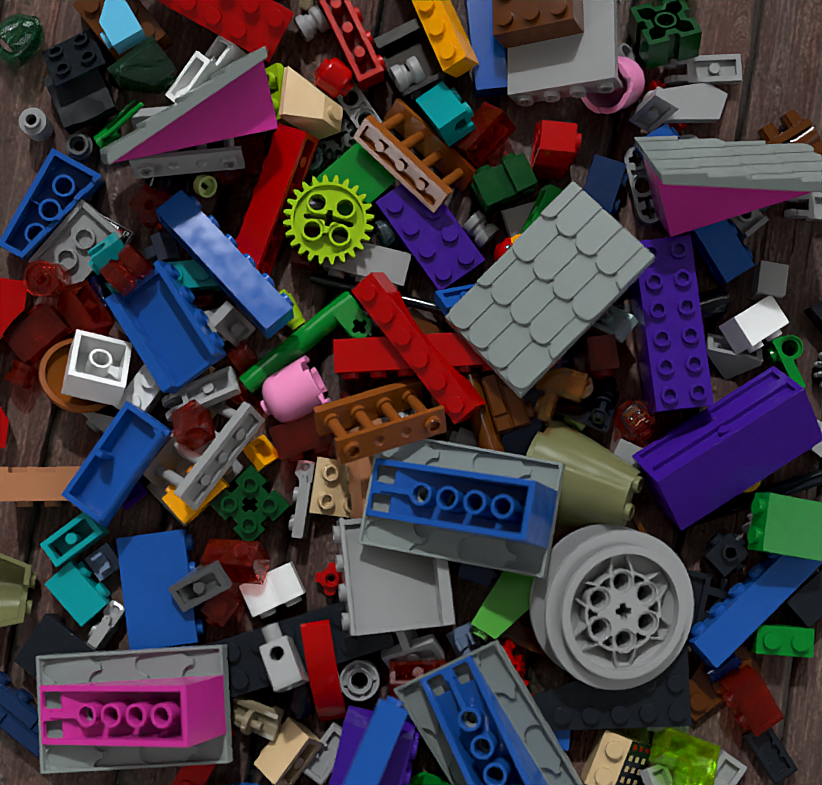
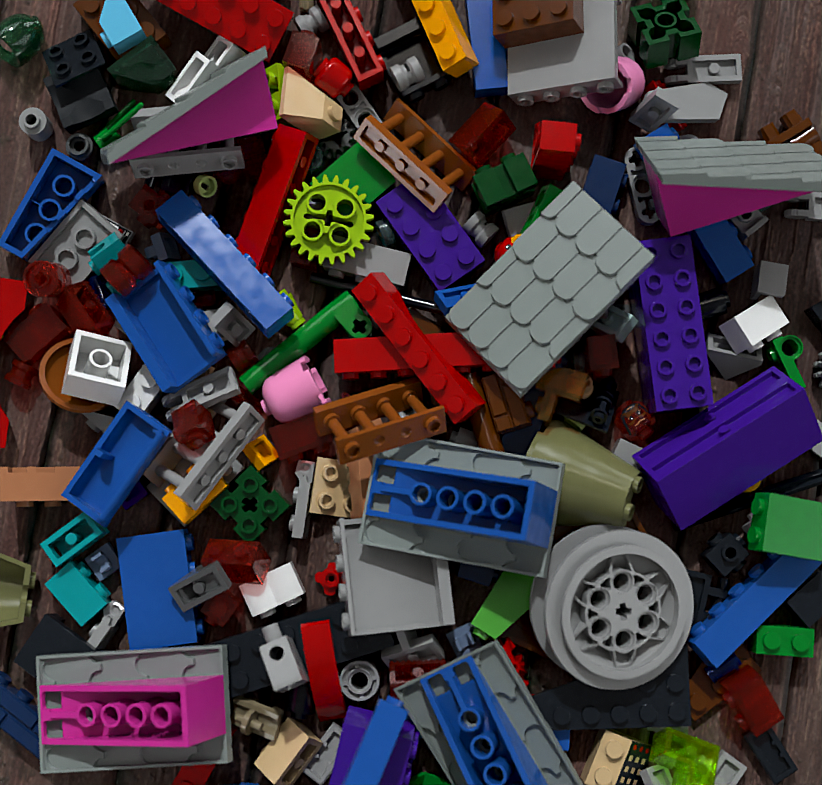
teal brick [416,81,476,147] -> none
none -> clear red brick [282,30,323,84]

